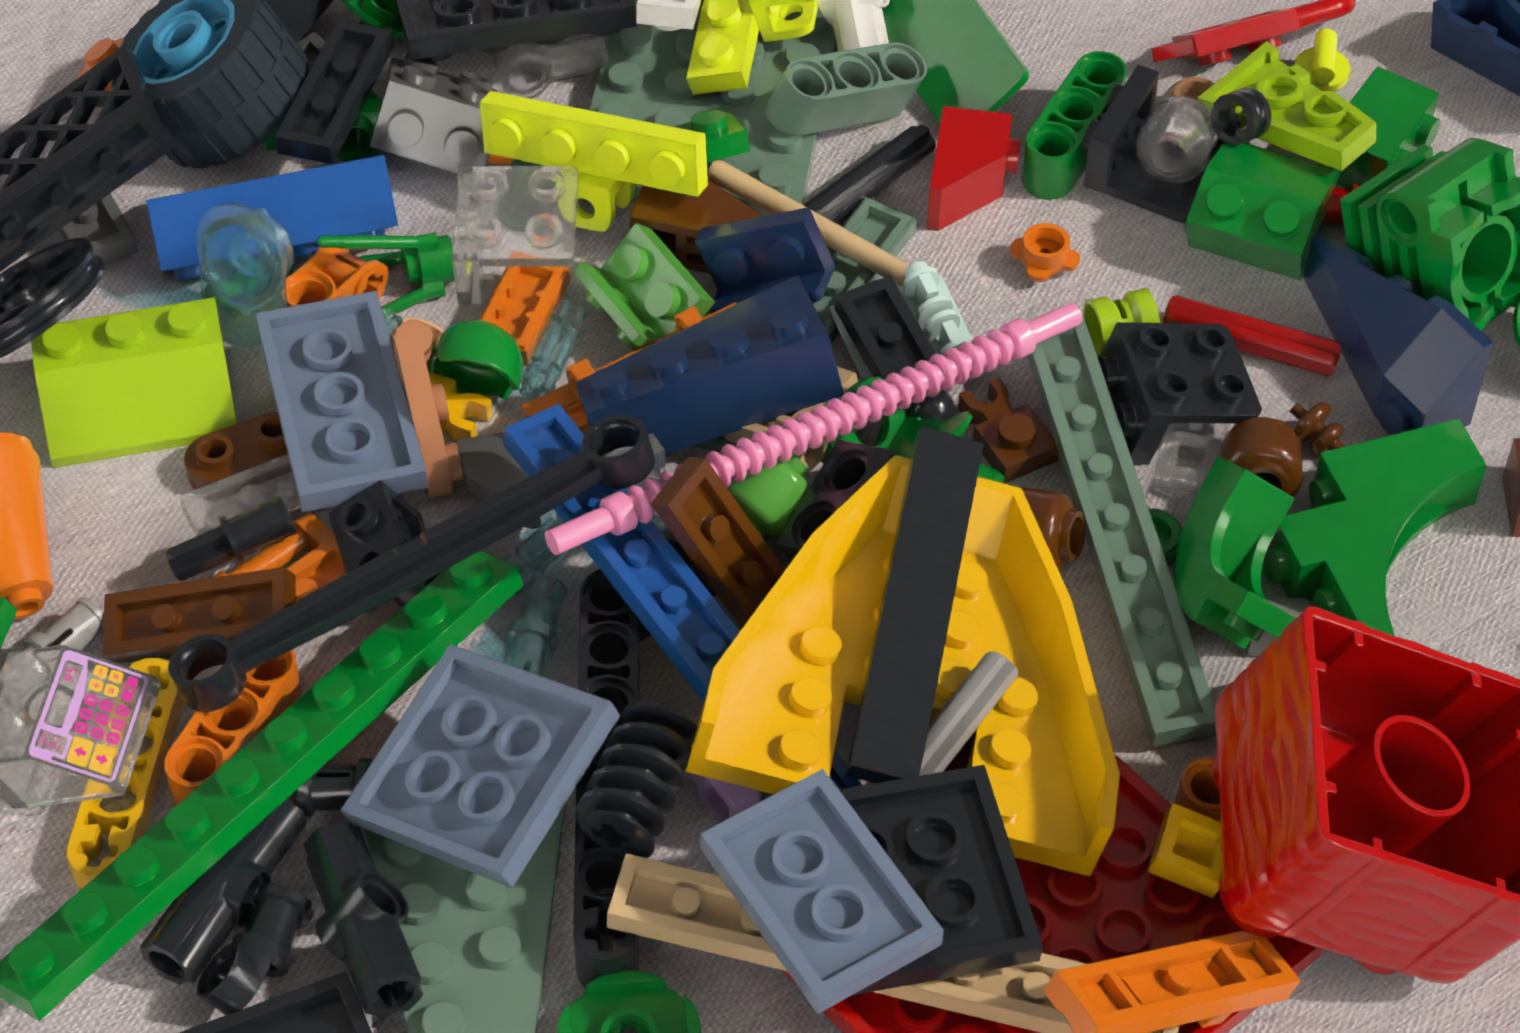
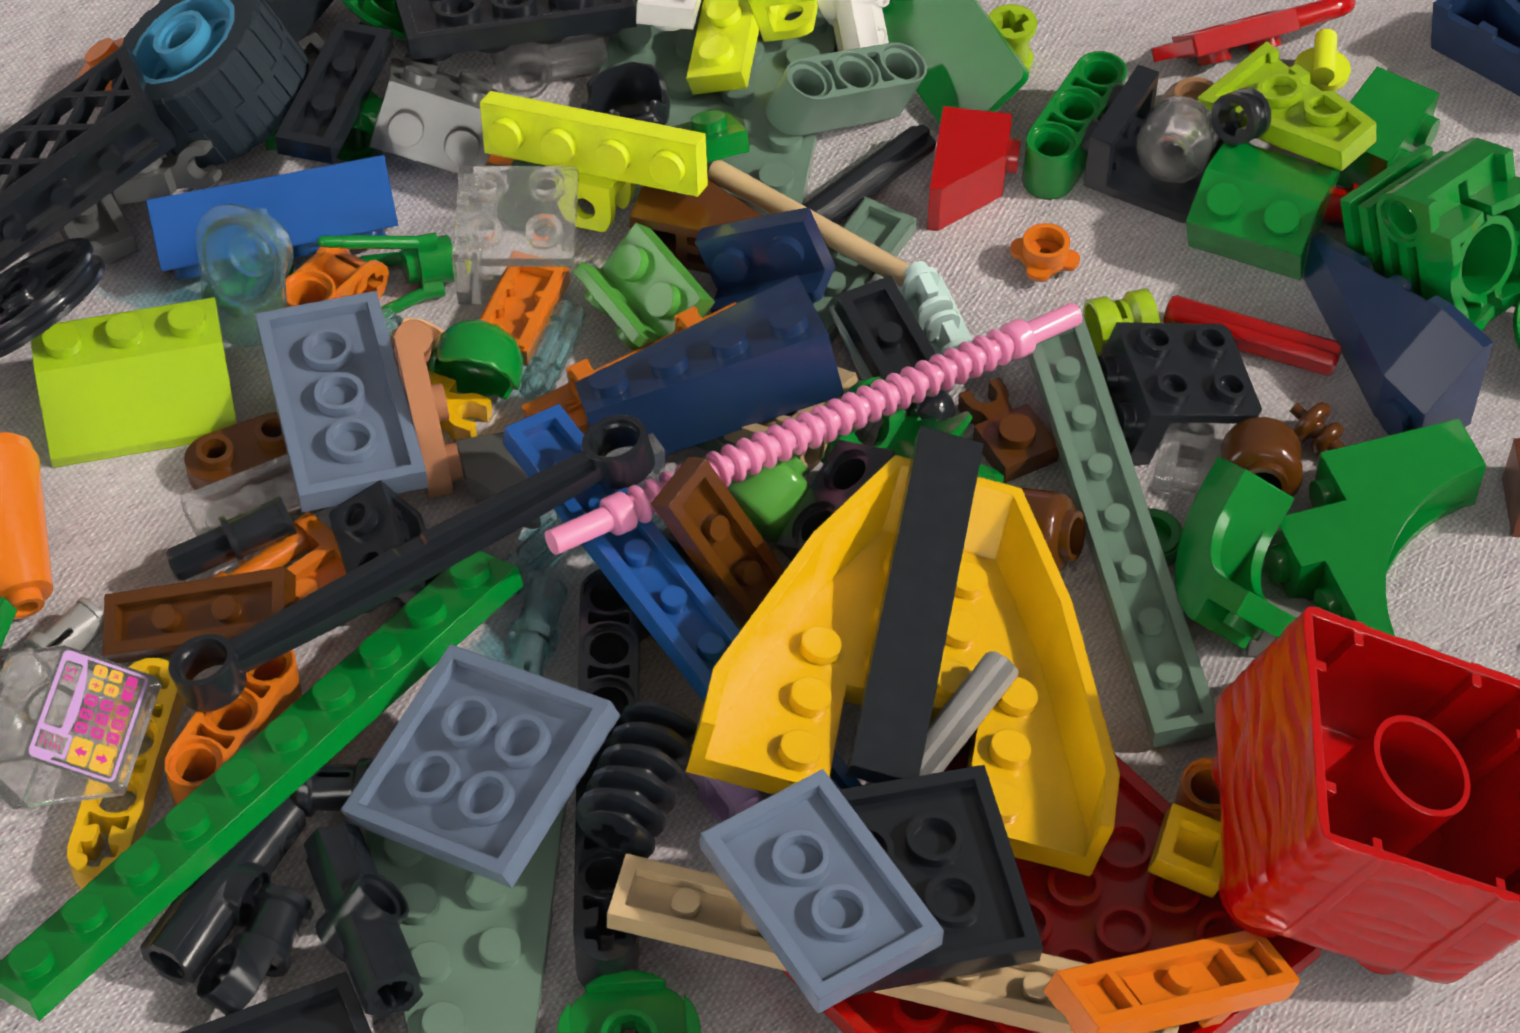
none -> dark grey plate [113,140,222,206]
none -> black hair [581,62,671,125]
none -> lime bush [988,4,1038,73]

